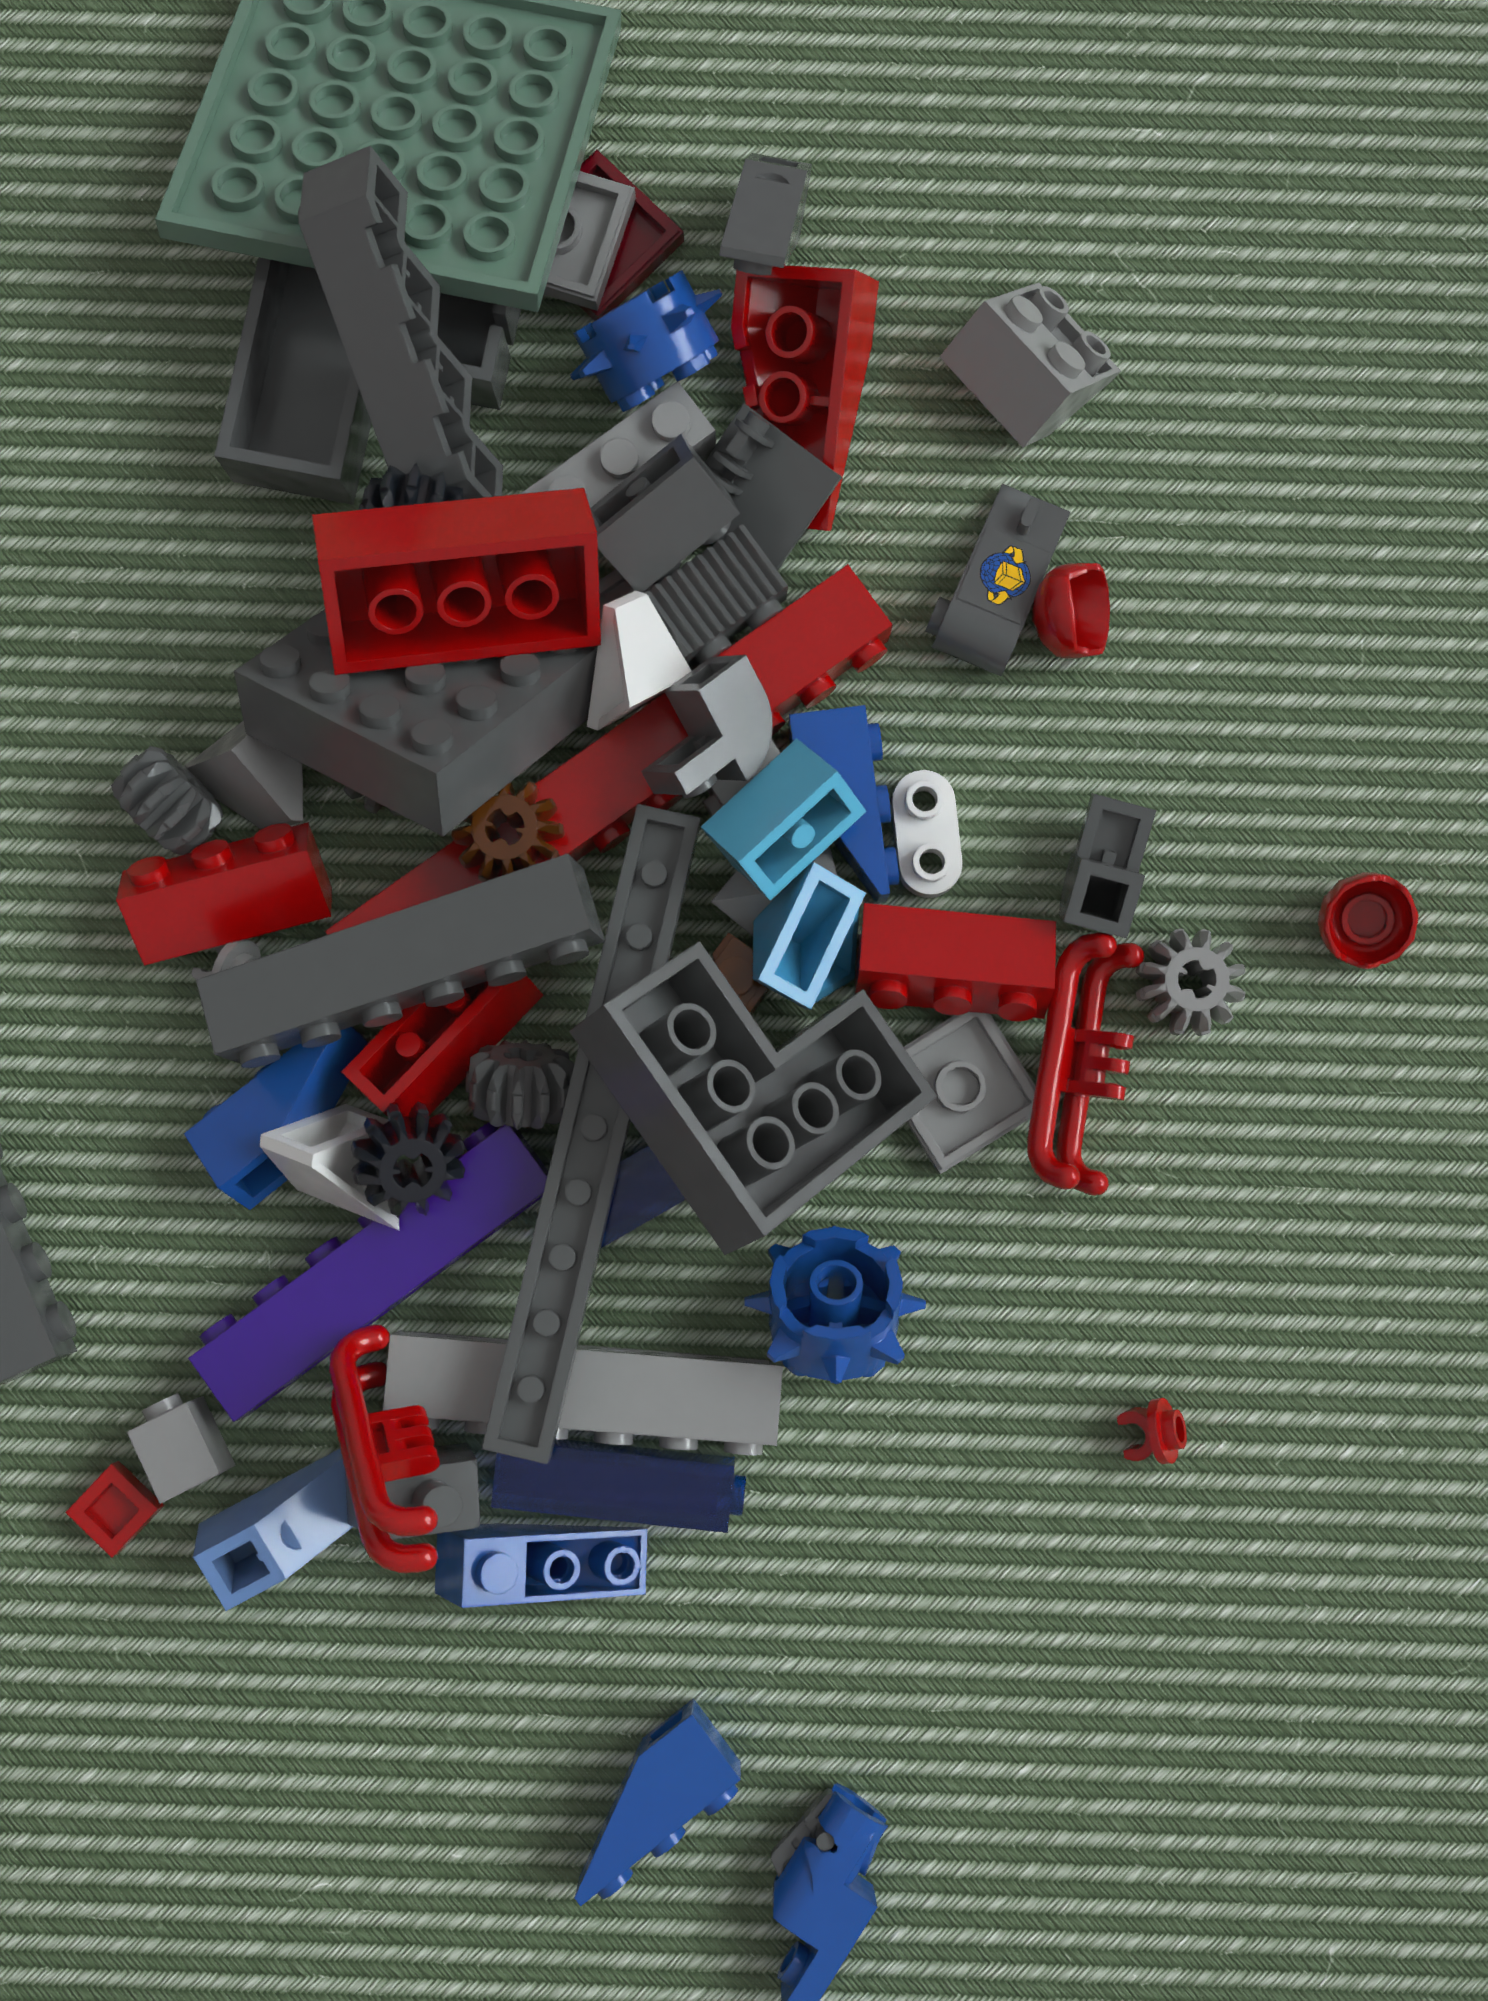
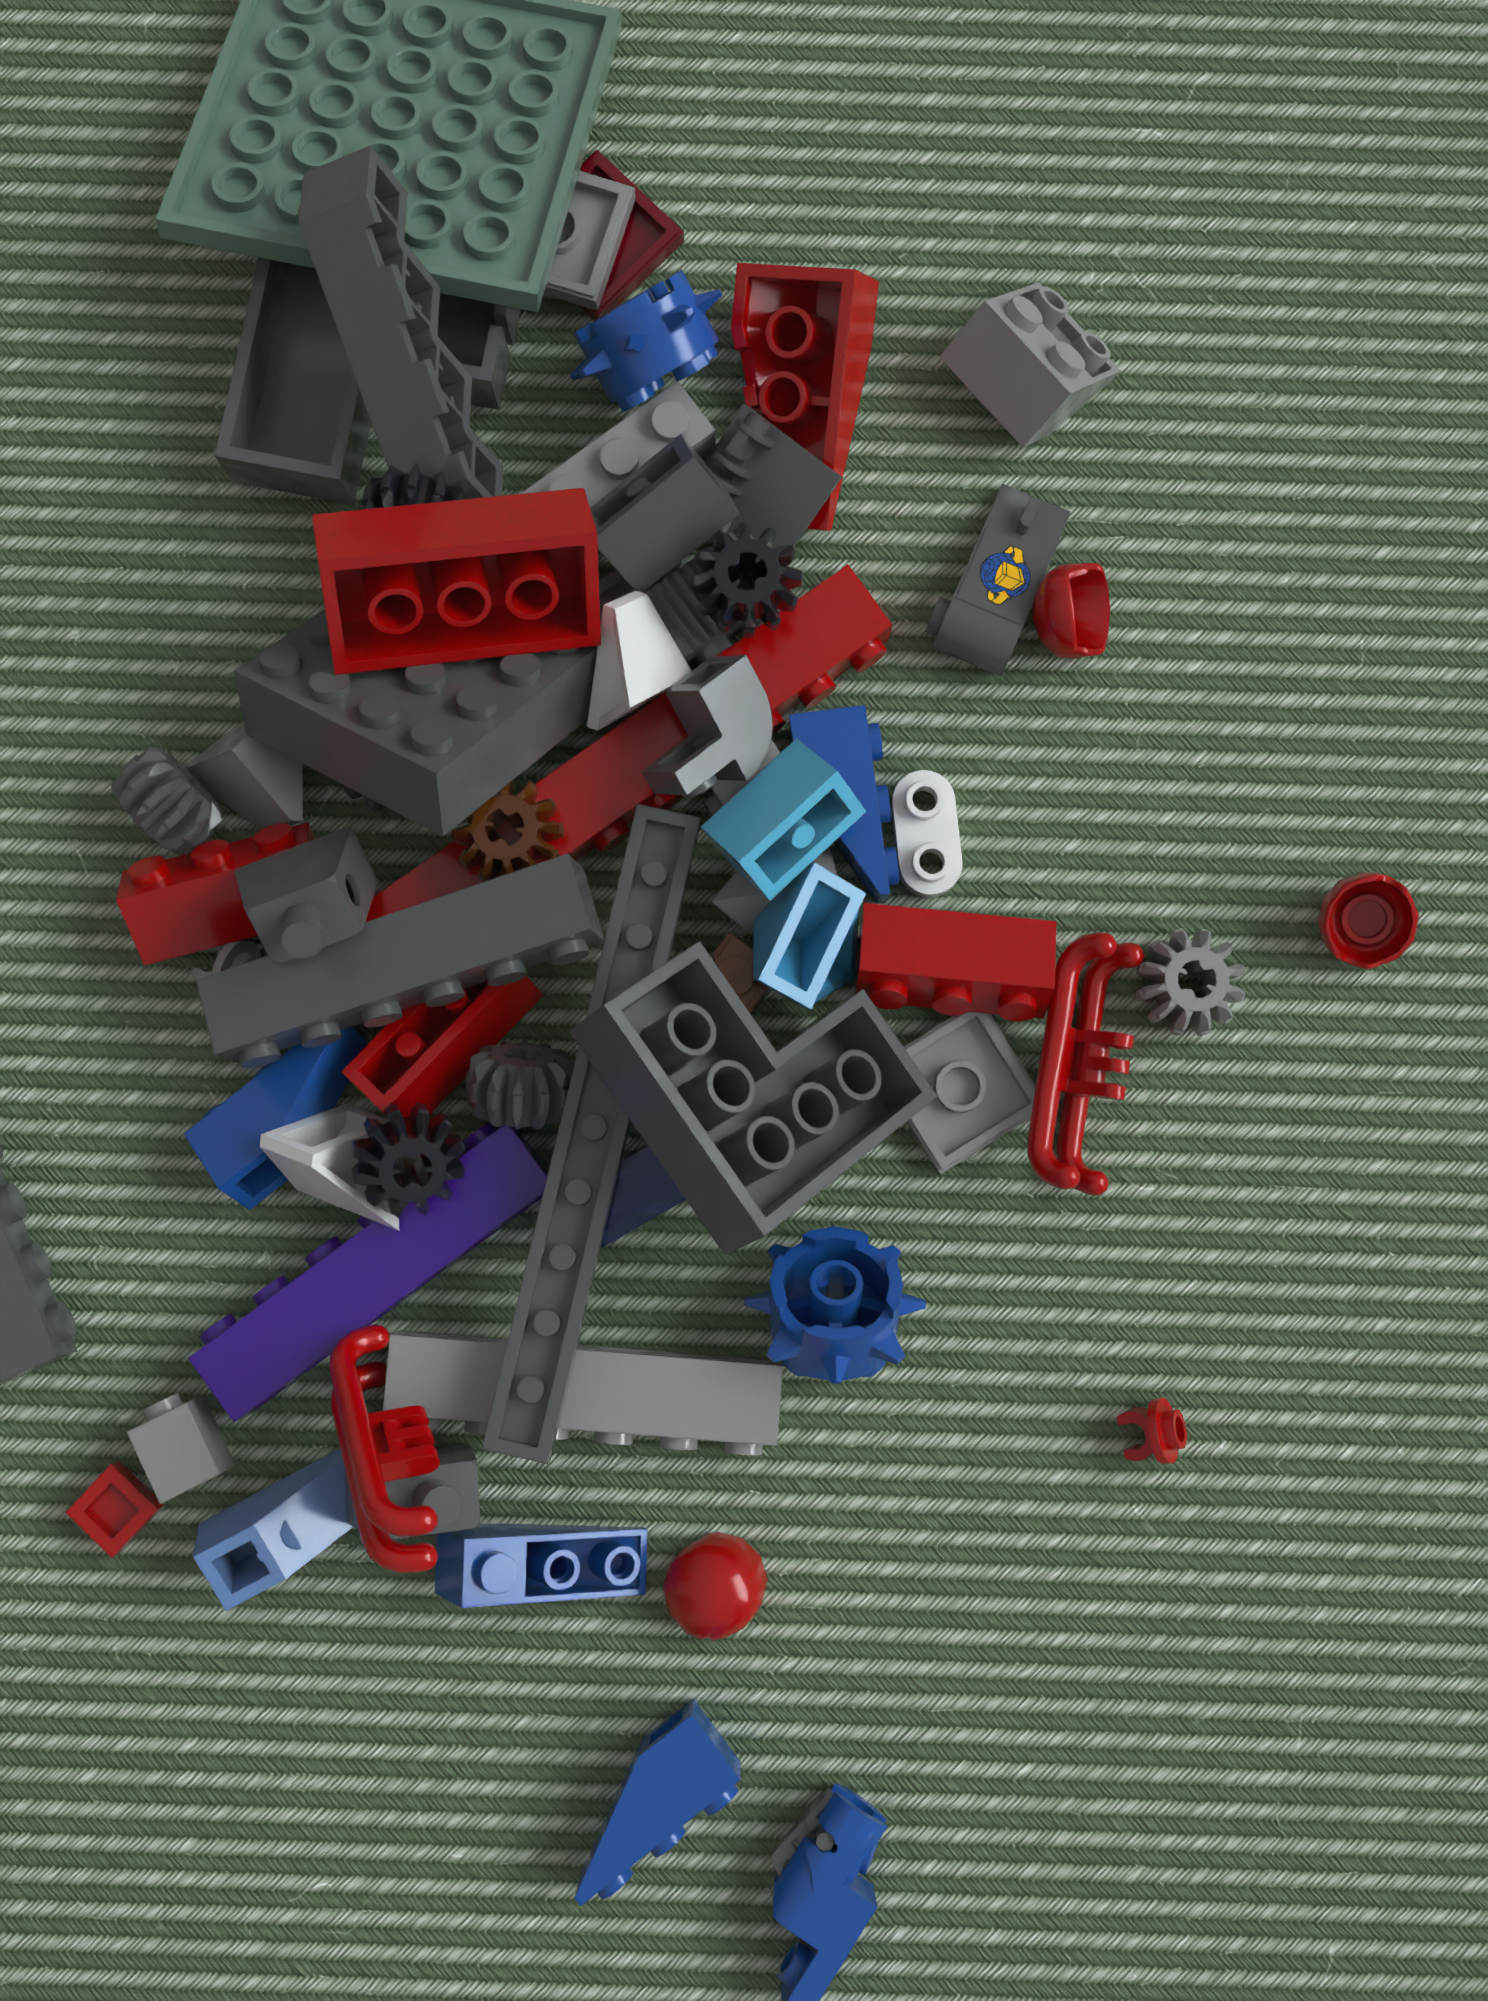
clear blue brick [491,1439,746,1533] -> none
dark grey slope [719,153,812,275] -> none
dark grey brick [1059,793,1157,939] -> none
none -> dark grey torso [235,825,378,963]
none -> red hair [662,1532,768,1641]
none -> black gear [691,522,803,638]

